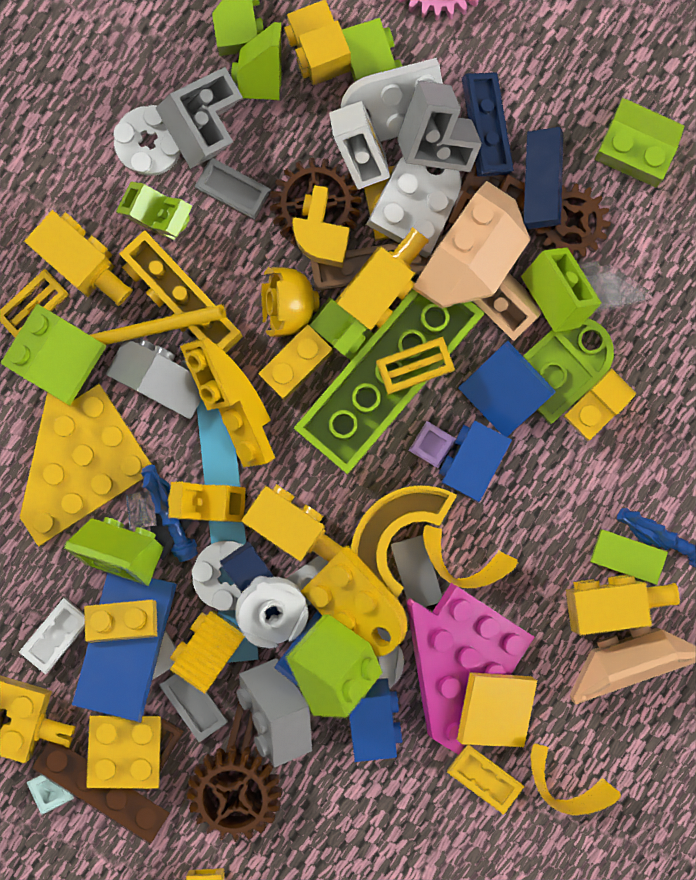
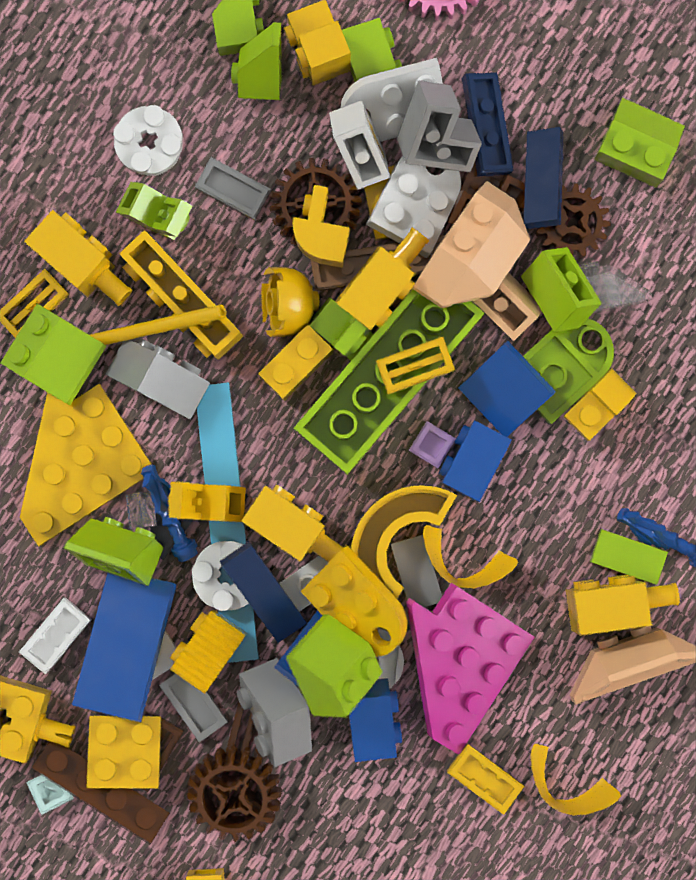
yellow plate [84,600,158,643] -> none
light grey brick [156,67,243,169] -> none
yellow slope [180,338,275,468] -> none
white plate [236,576,308,648] -> none
yellow tile [457,672,538,747] -> none

